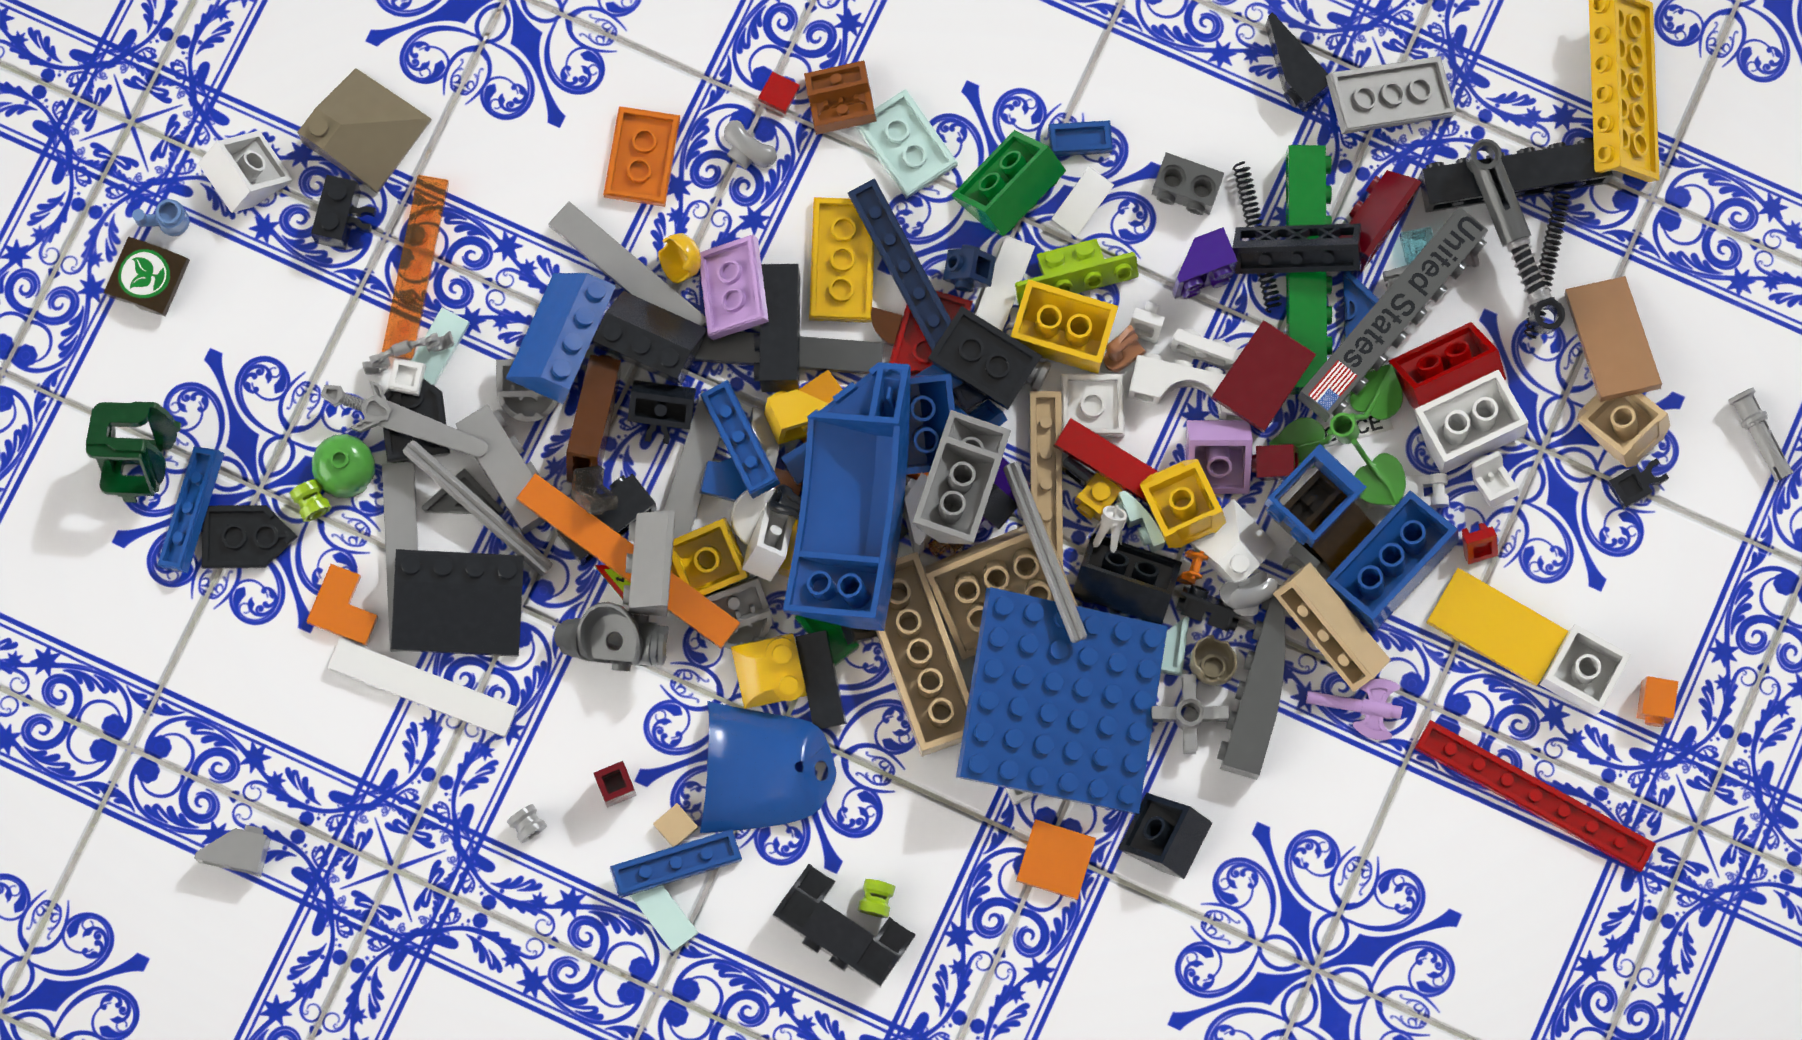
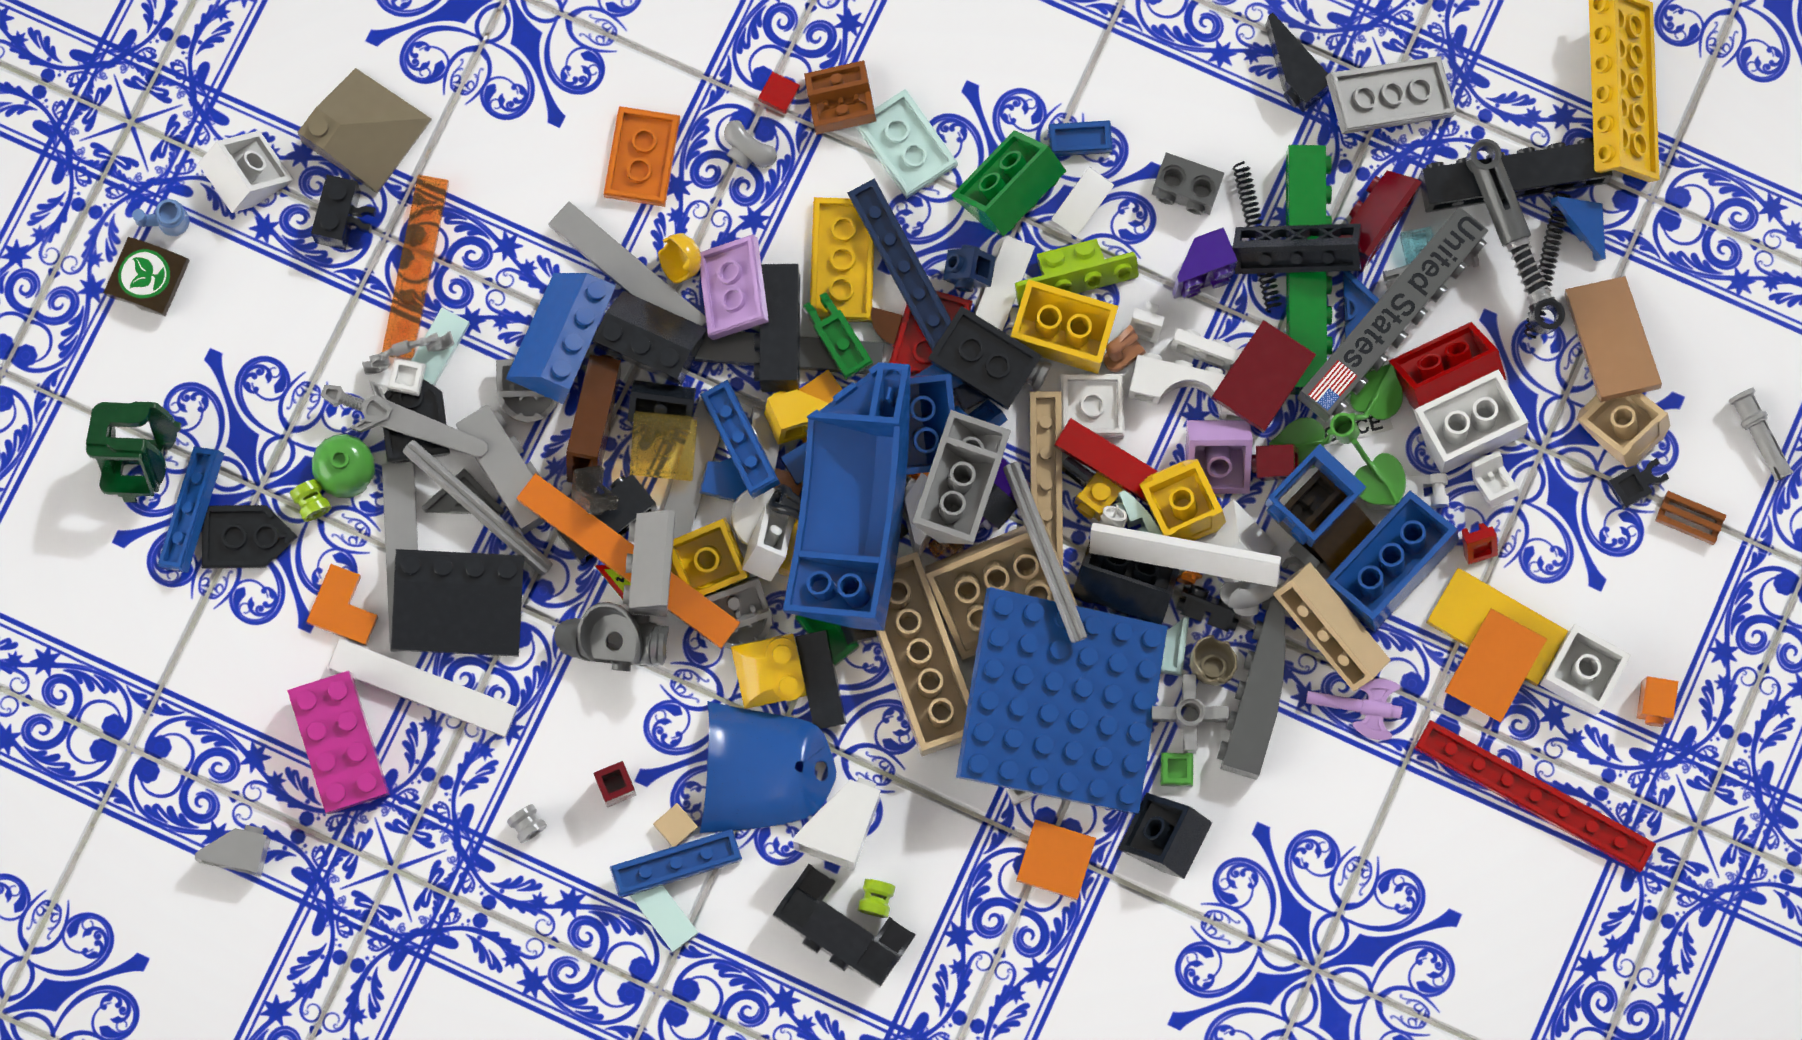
none -> dark pink brick [287,671,390,814]
none -> clear yellow tile [630,411,698,481]
none -> white slope [793,778,881,871]
none -> green hinge [803,292,873,380]
none -> white tile [1089,523,1281,587]
none -> bright green tile [1160,753,1193,787]
none -> orange tile [1445,608,1547,722]
none -> blue tile [1551,196,1606,261]
none -> dark orange tile [1655,491,1726,545]

